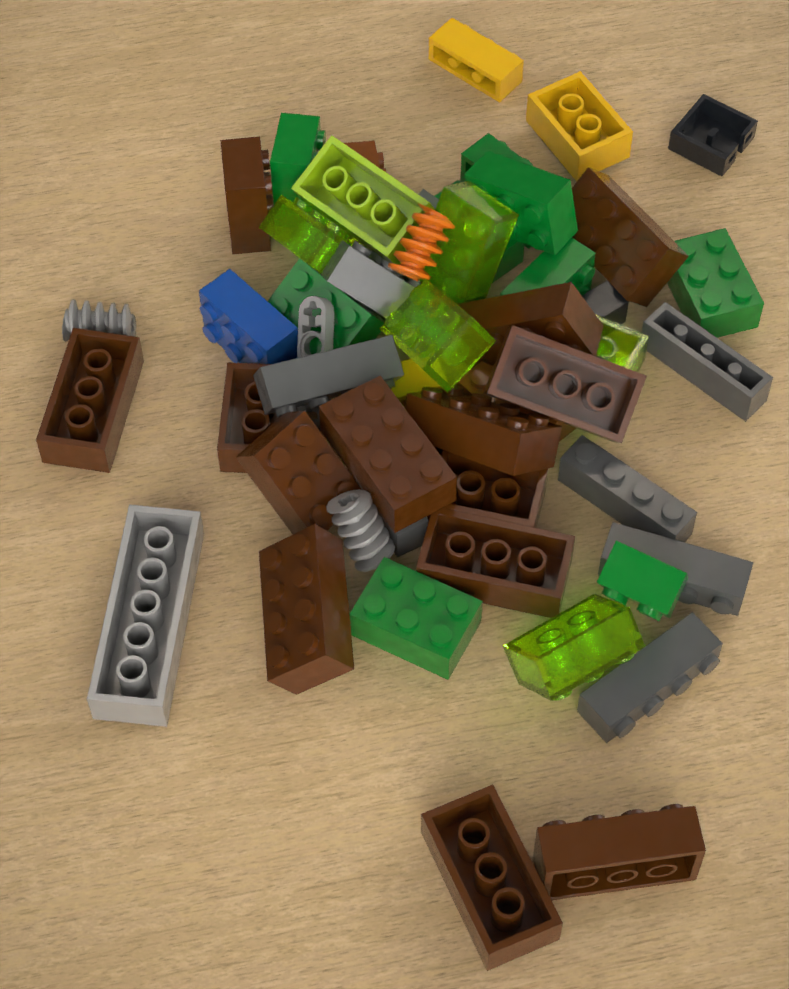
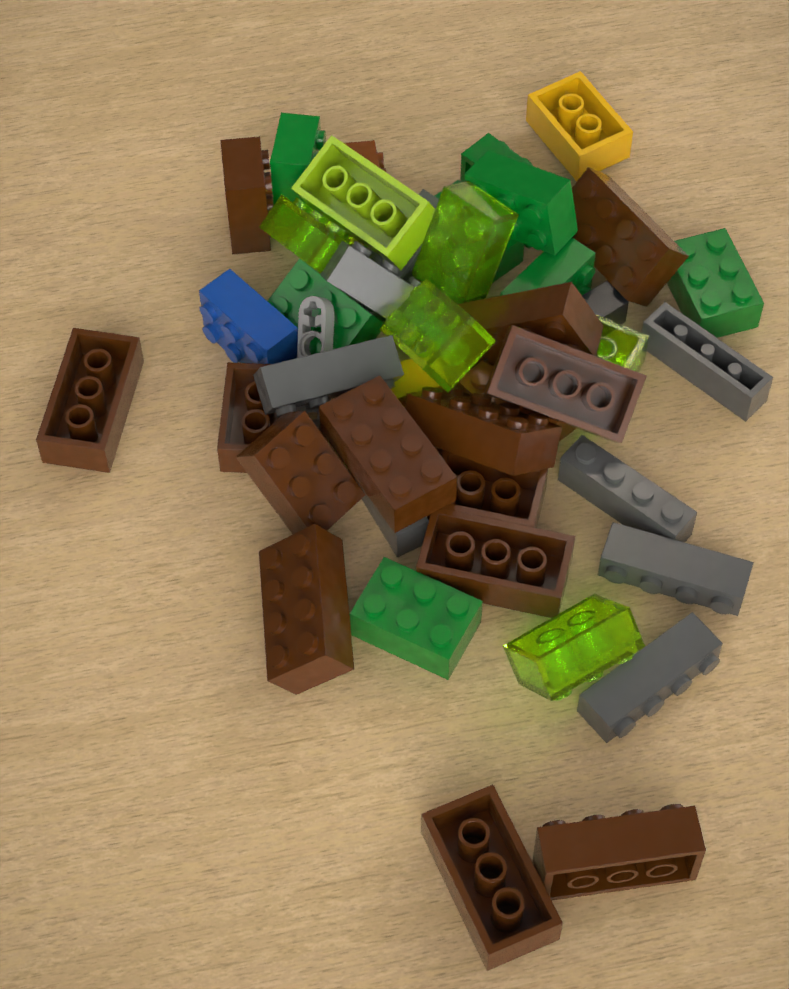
light grey piece [62,299,136,342] -> none
light grey brick [87,505,204,727] -> none
light grey piece [326,489,395,572] -> none
orange piece [388,203,455,282] -> none
yellow brick [428,18,524,103] -> none
green brick [597,541,688,621] -> none
black piece [668,94,758,176] -> none

